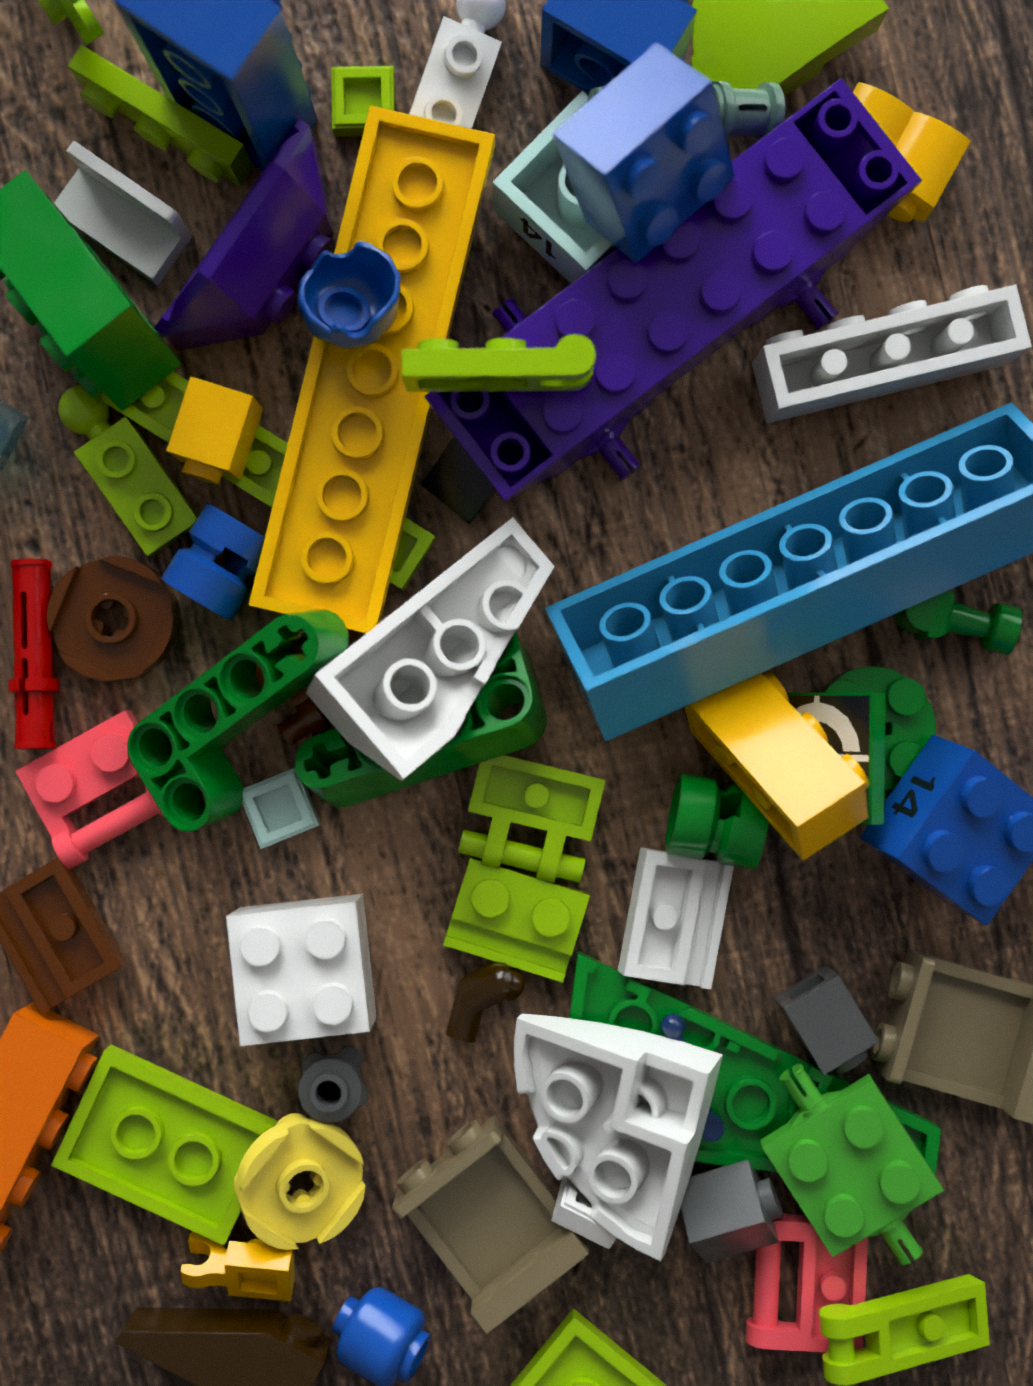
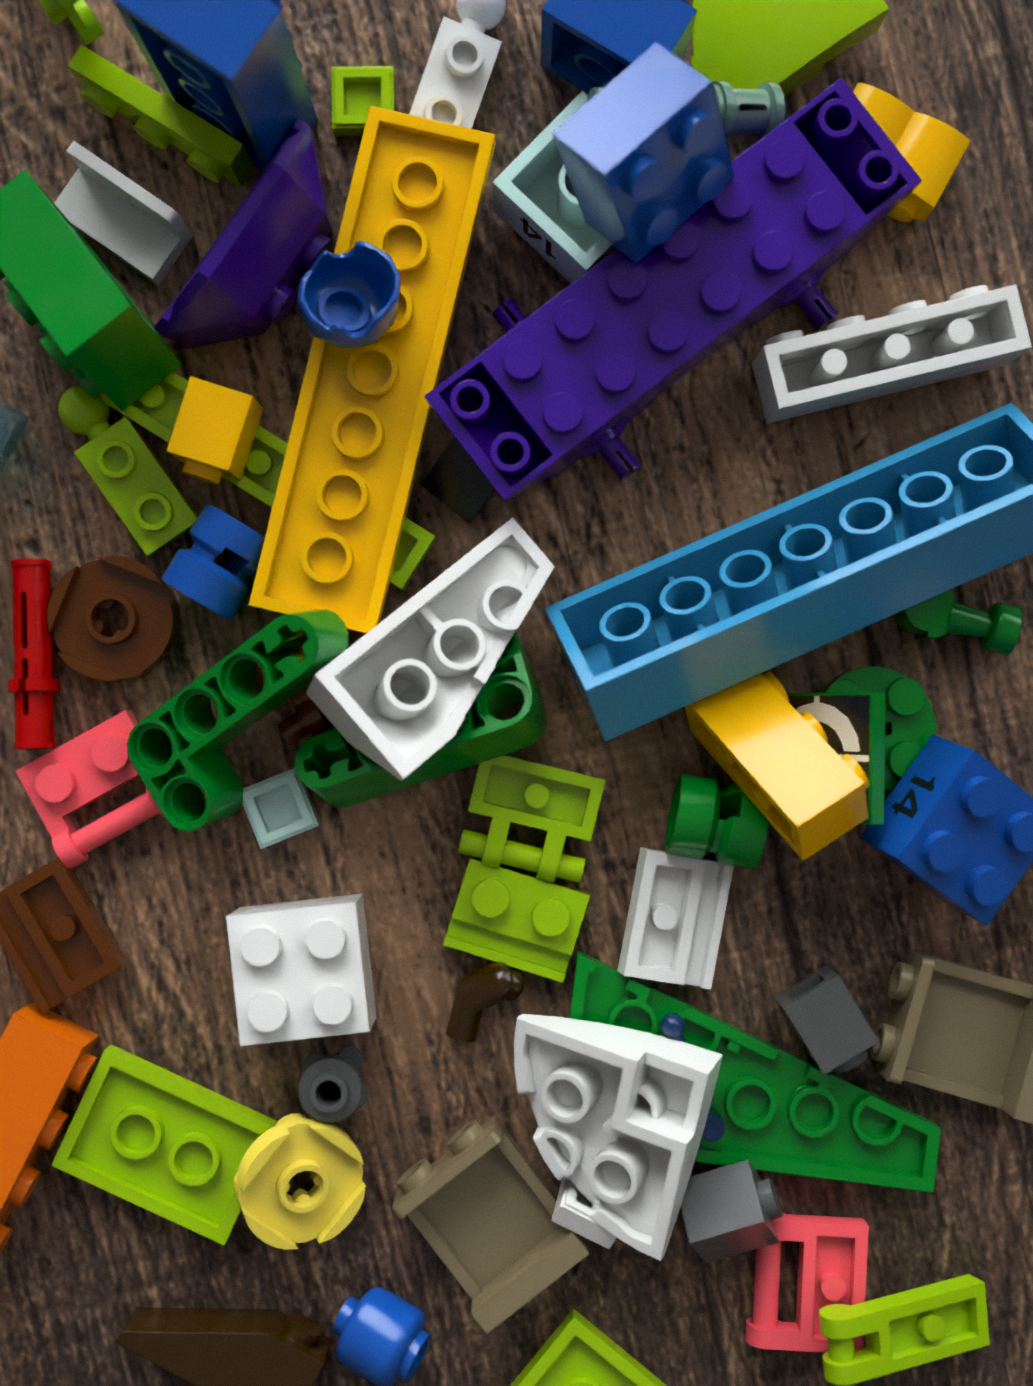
yellow plate [180,1232,295,1302] -> none
lime plate [402,334,596,392] -> none
bright green plate [760,1064,944,1265] -> none

